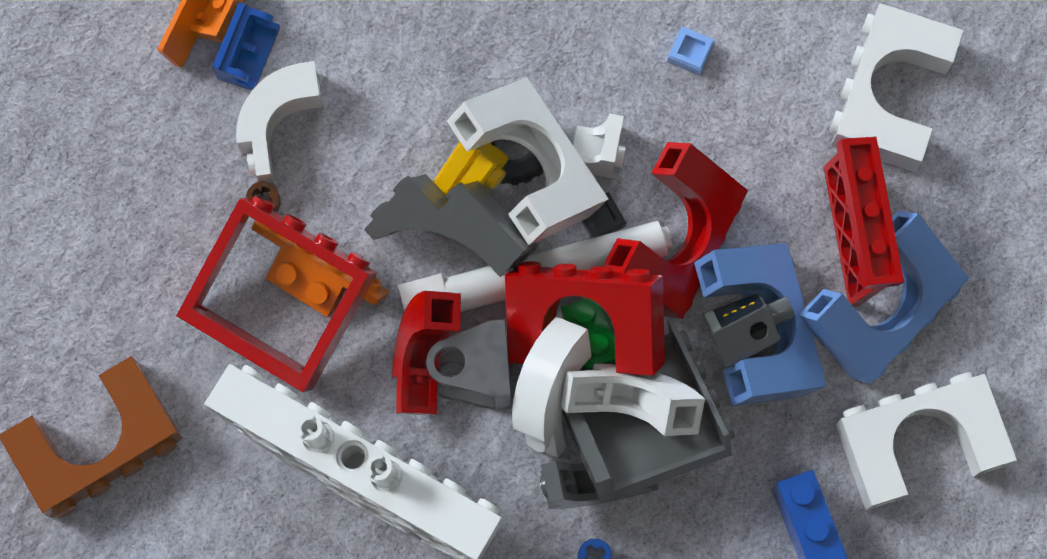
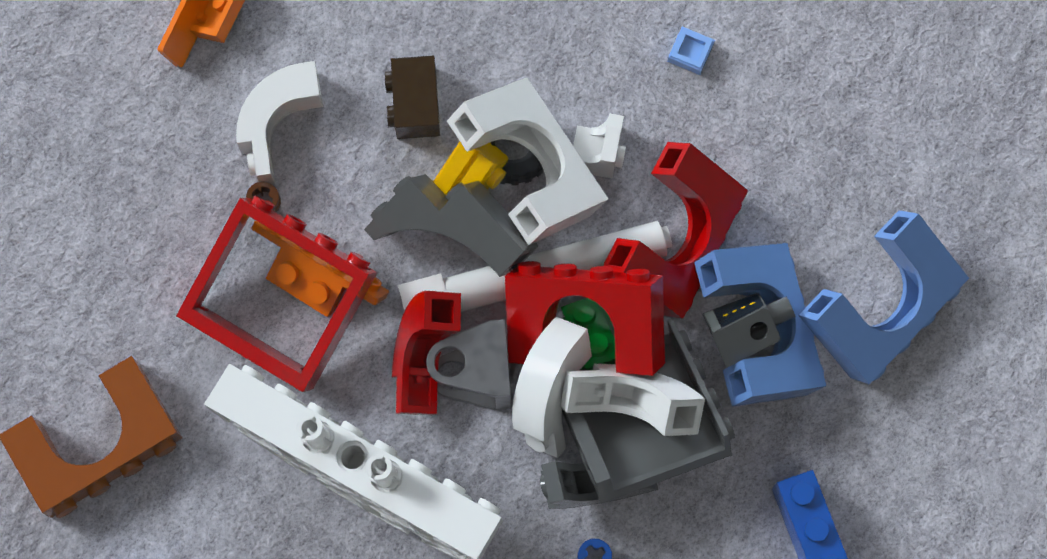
blue hinge [212,2,280,91] -> none
black tile [582,192,627,238] -> none
red fence [823,136,904,307] -> none
white arch [829,3,963,172] -> none
white arch [836,372,1017,511] -> none
none -> dark brown brick [385,55,440,139]

